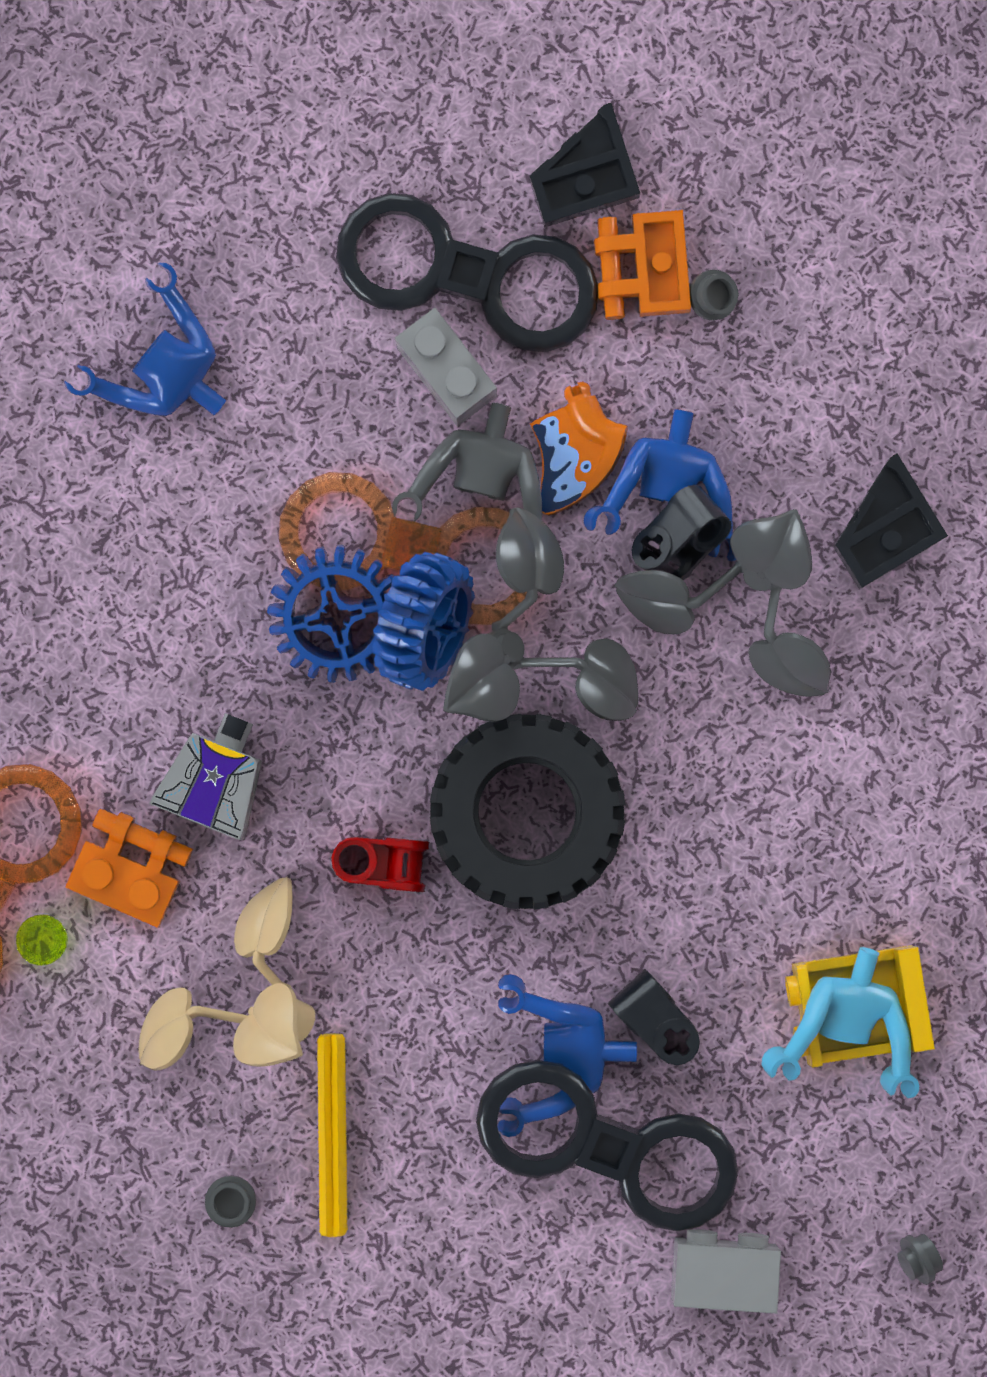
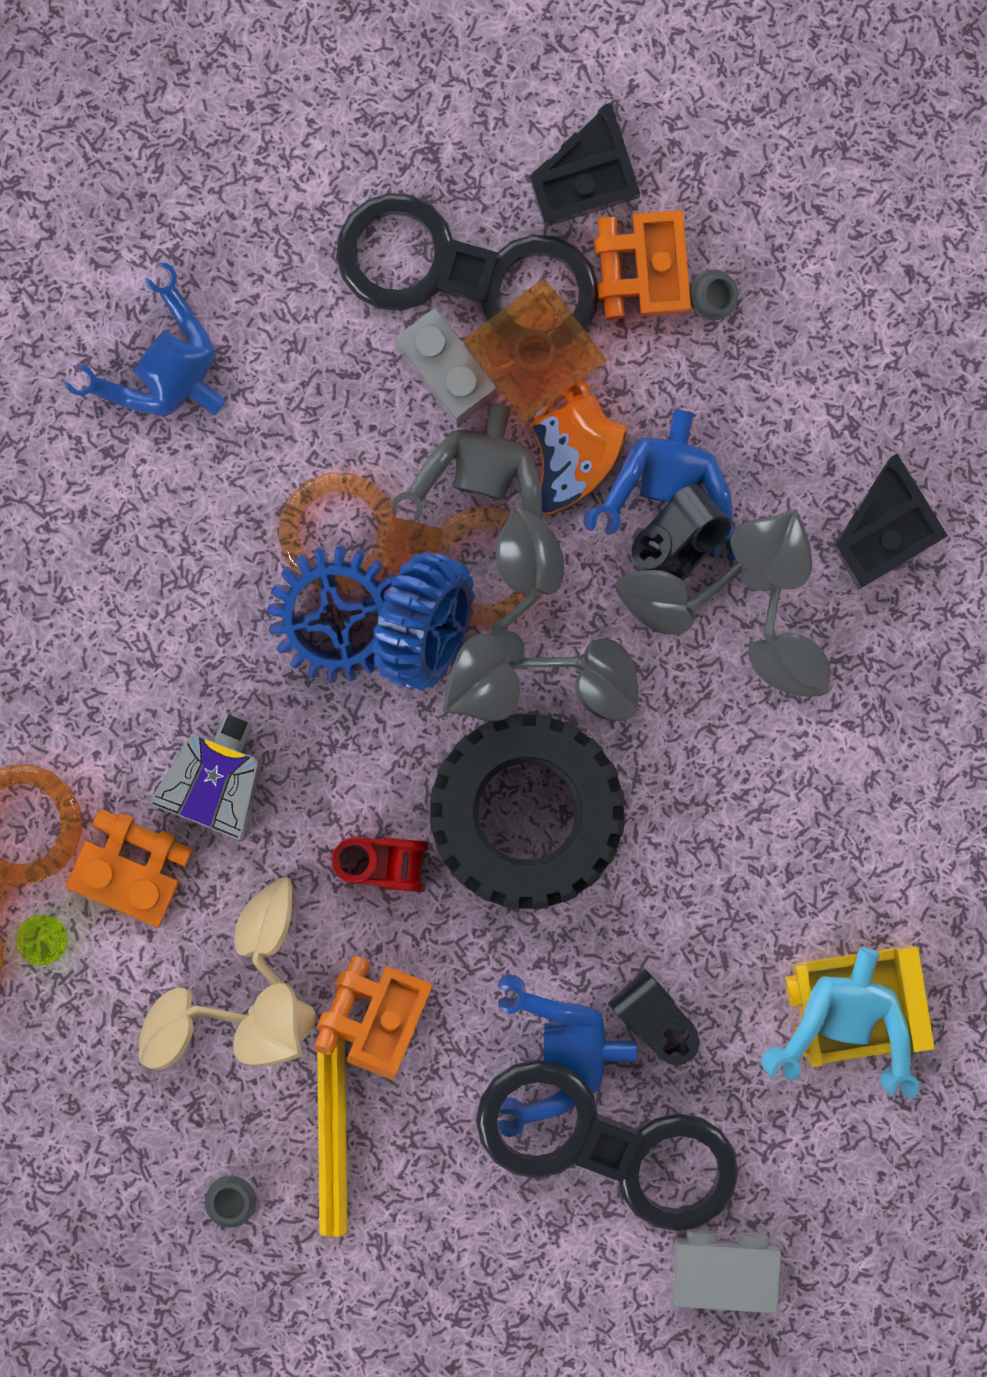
dark grey plate [897,1234,943,1285] -> none
none -> orange plate [313,956,433,1081]
none -> clear orange brick [463,278,607,427]

